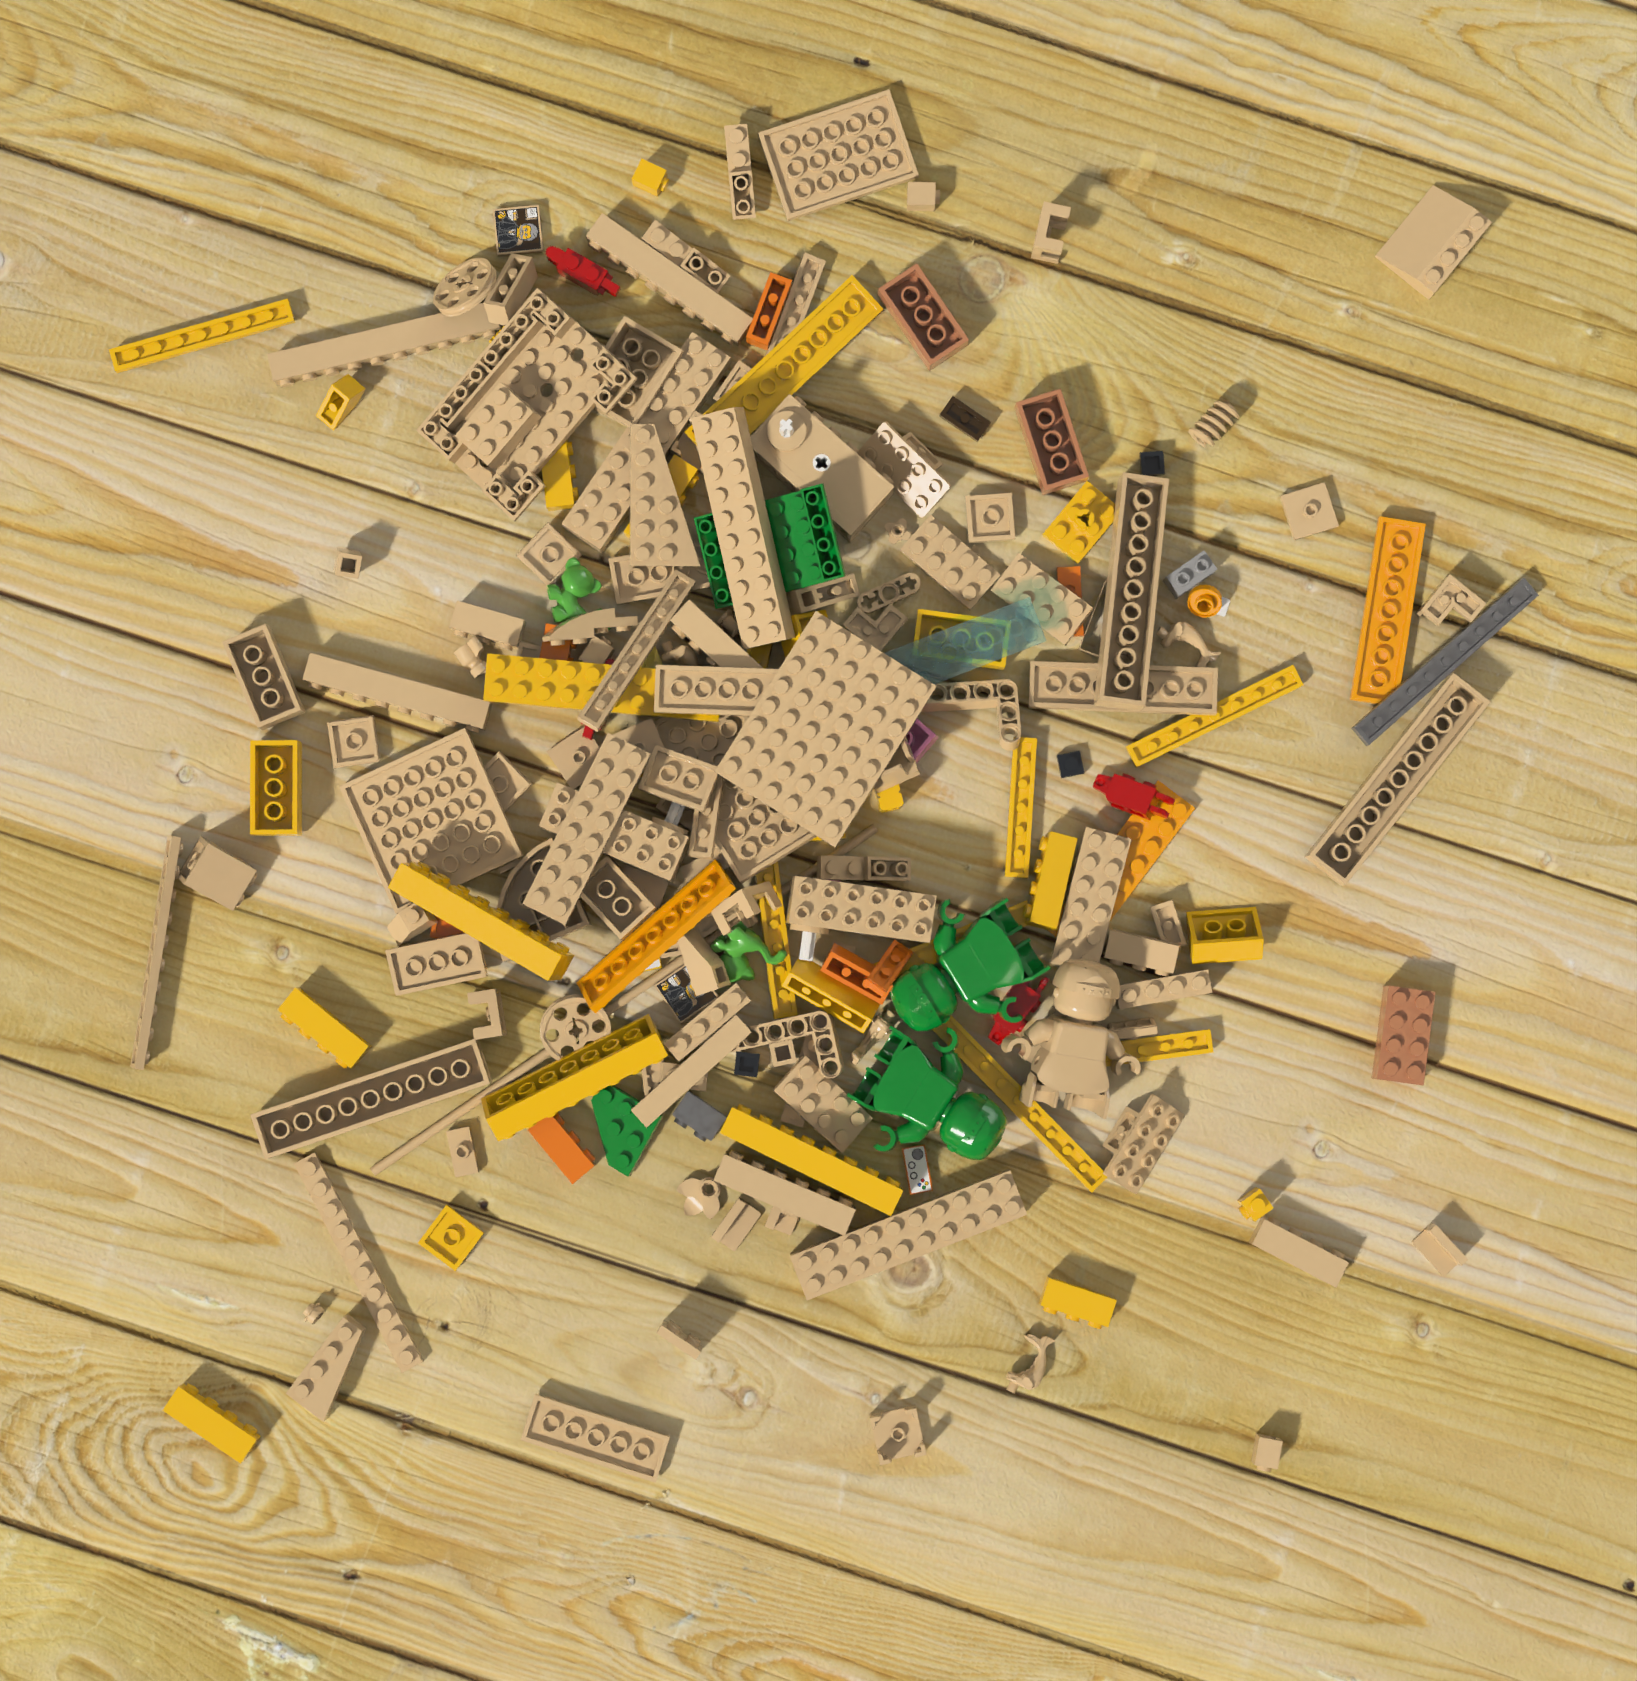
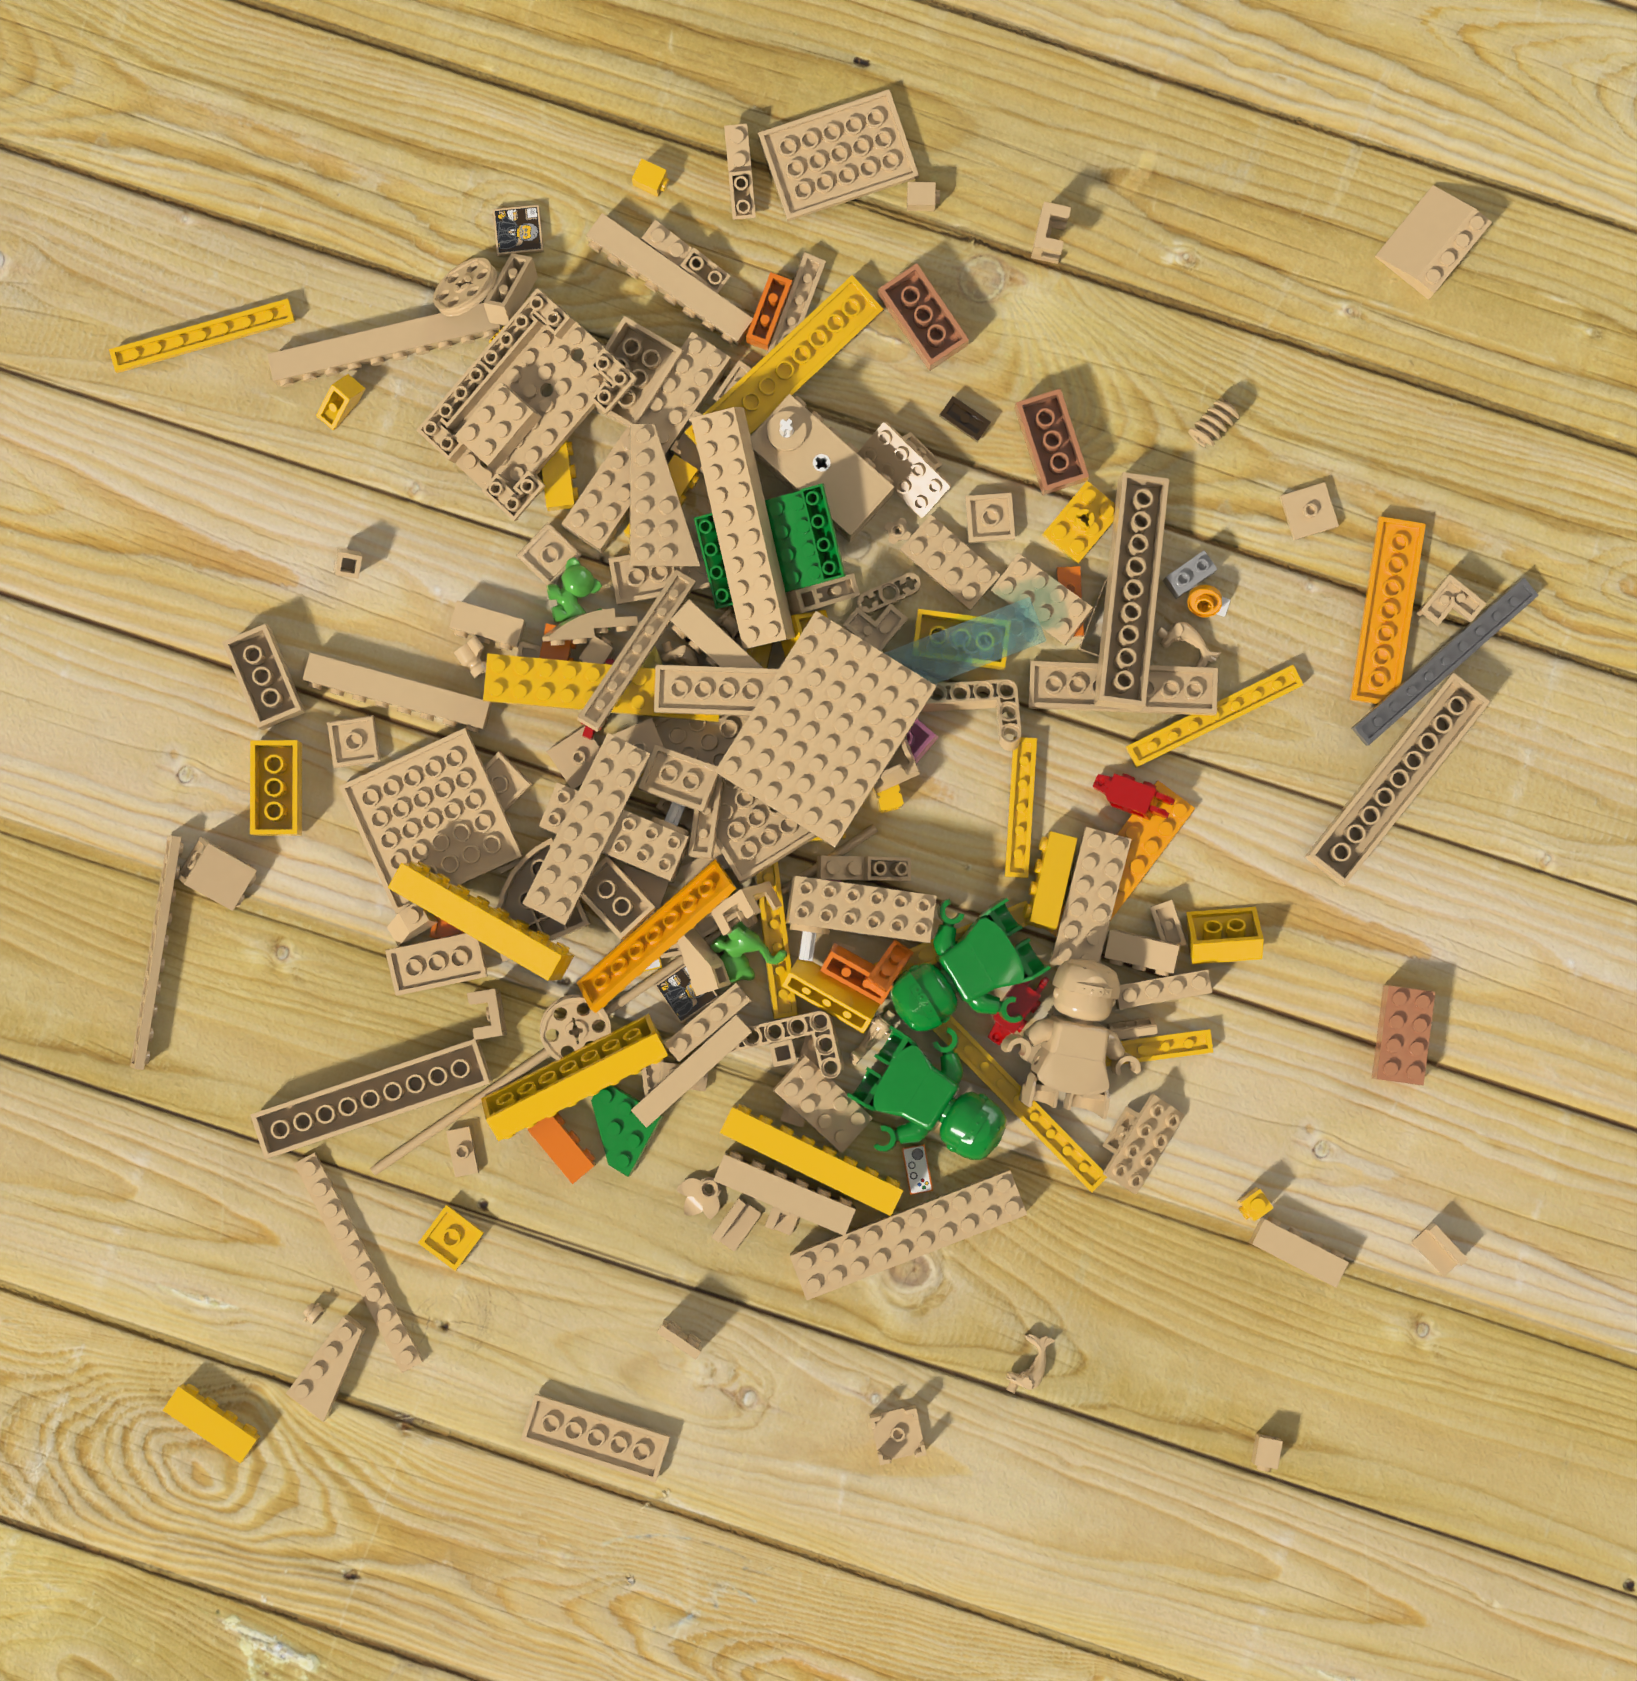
yellow brick [278,988,372,1069] -> none
red hinge [545,245,621,297] -> none
flat silver brick [672,1091,727,1142] -> none
black plate [734,1051,760,1077] -> none
yellow brick [1039,1276,1117,1329] -> none
black plate [1056,751,1084,779] -> none
black plate [1139,451,1165,476] -> none

